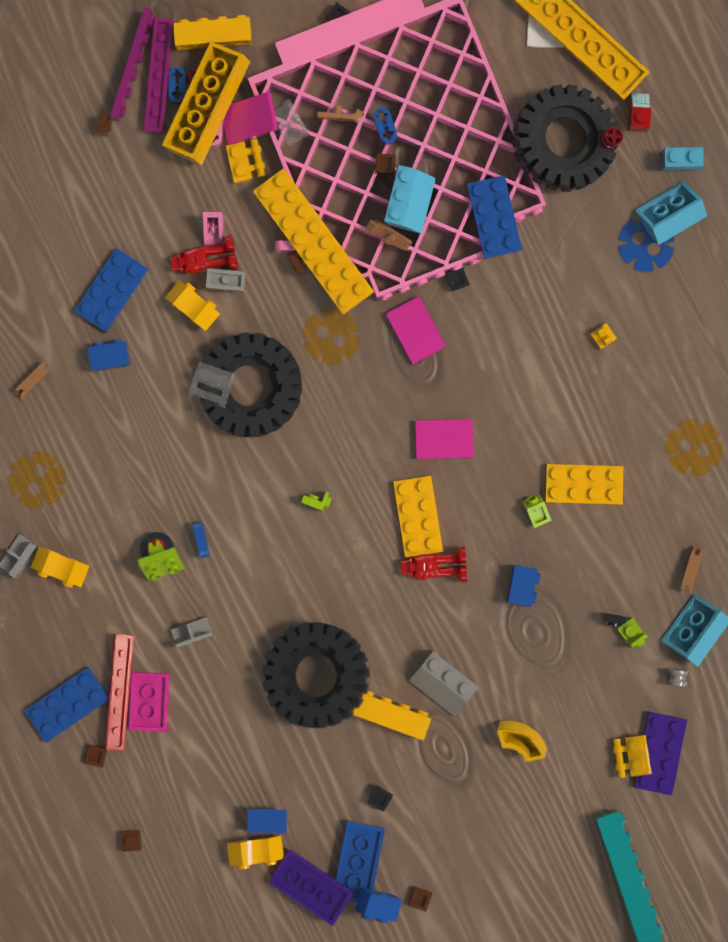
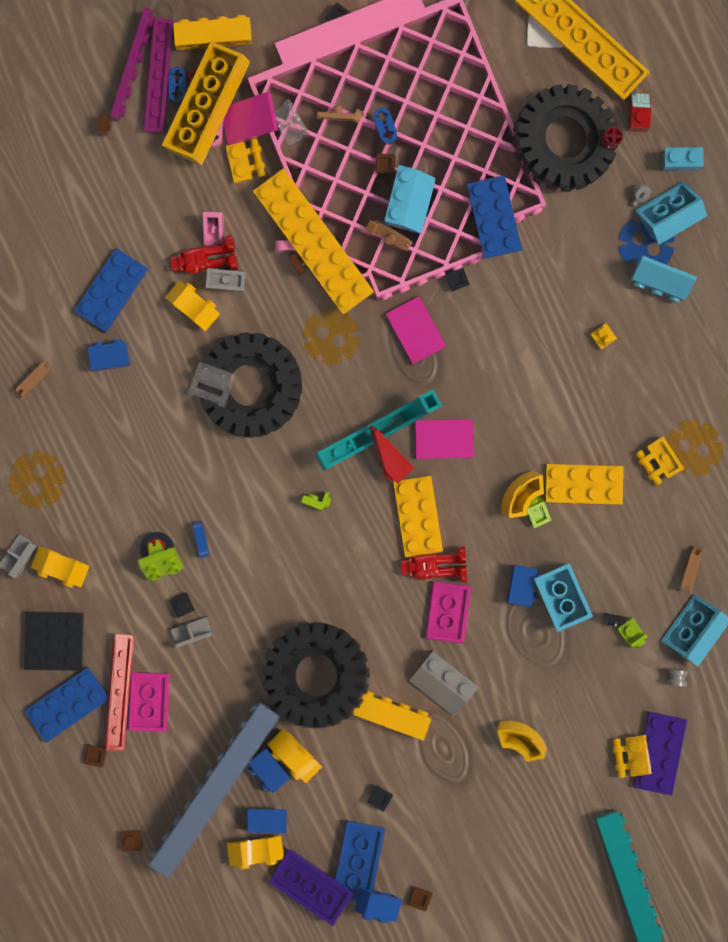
none -> black plate [24,612,84,671]
none -> sand blue brick [149,701,280,879]
none -> black plate [170,593,195,618]
none -> blue brick [248,747,291,794]
none -> yellow brick [267,728,322,783]
none -> teal arch [314,389,442,471]
none -> red slope [369,425,414,484]
none -> dark pink tile [426,581,471,644]
none -> yellow brick [501,471,544,518]
none -> medium azure slope [534,563,593,632]
none -> medium azure slope [630,256,697,303]
none -> light grey piece [631,184,651,207]
none -> yellow plate [636,436,684,486]

